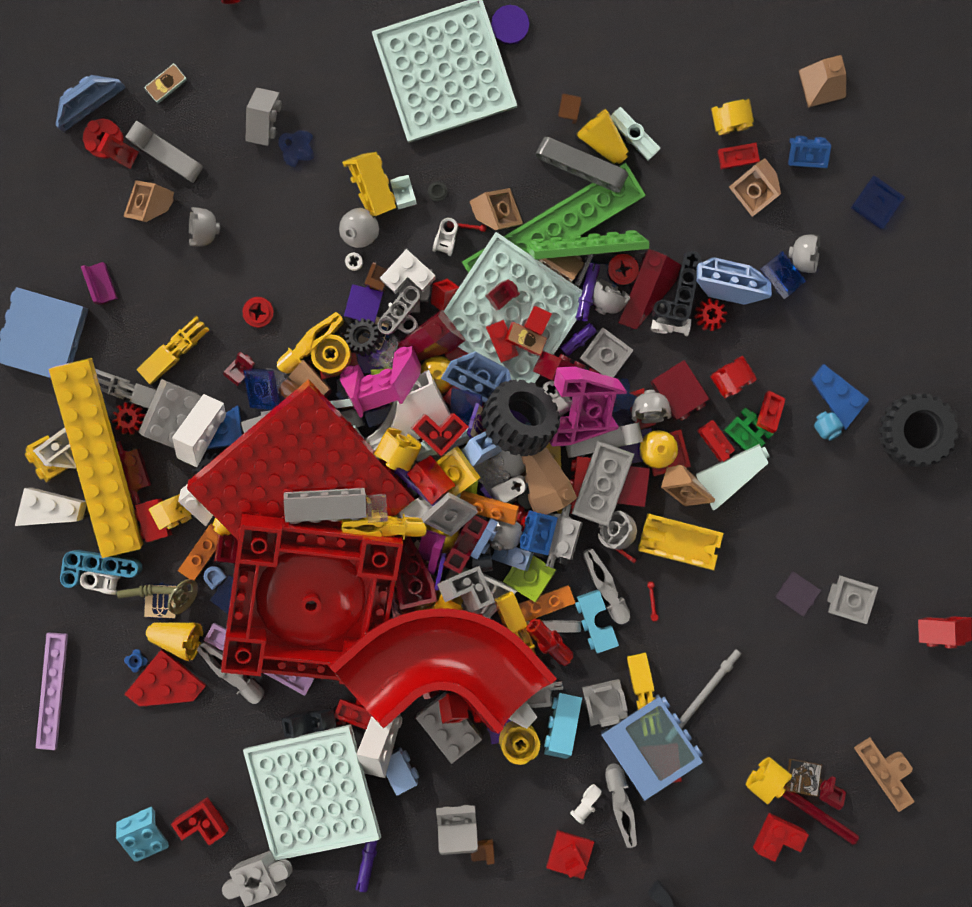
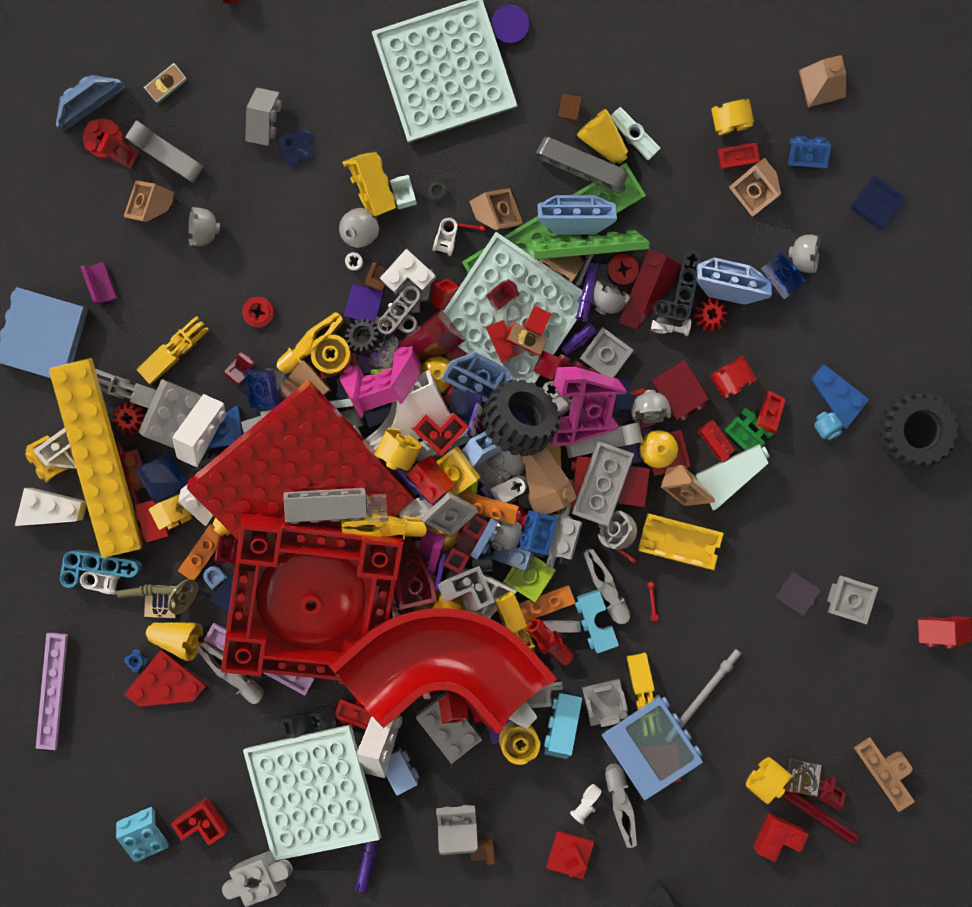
none -> clear blue tile [135,453,187,504]
none -> medium blue wedge [537,195,617,235]

